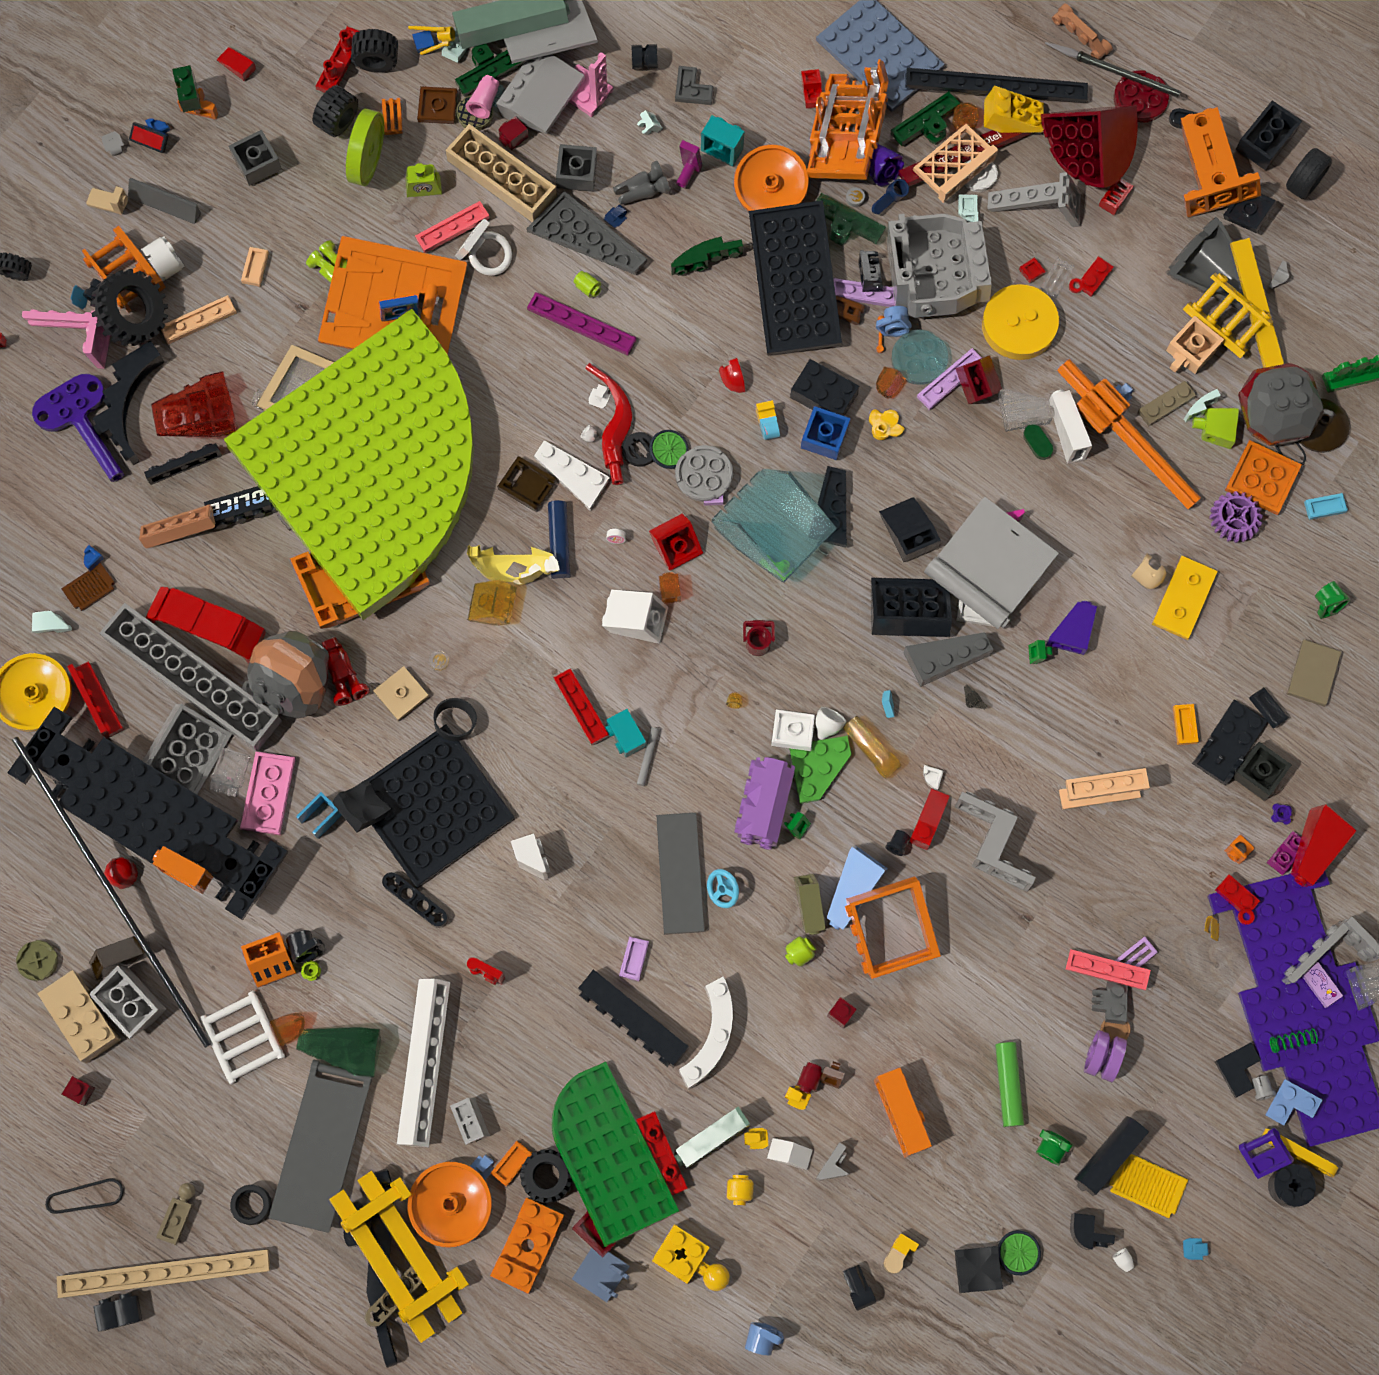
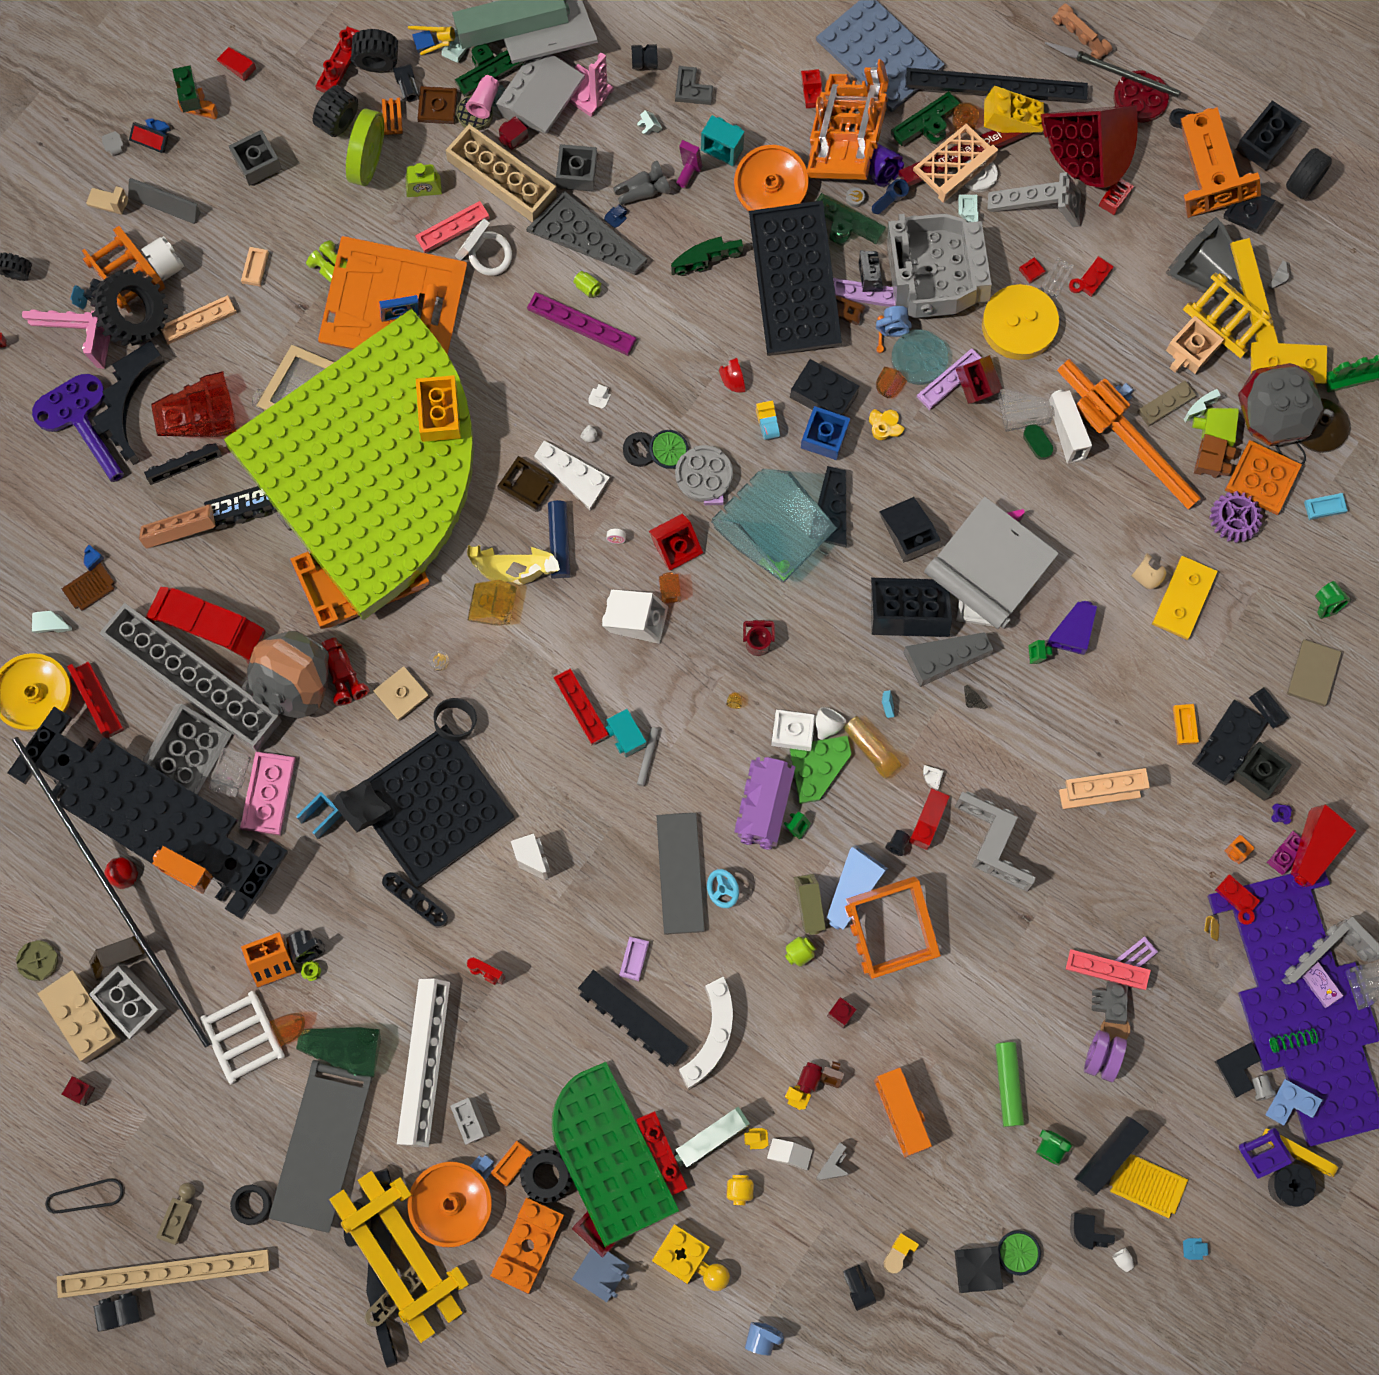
red animal [585,363,632,485] -> none
none -> black piece [393,64,419,102]
none -> light orange brick [416,375,461,442]
none -> dark orange hips [1193,434,1236,478]
none -> yellow plate [1251,342,1327,384]

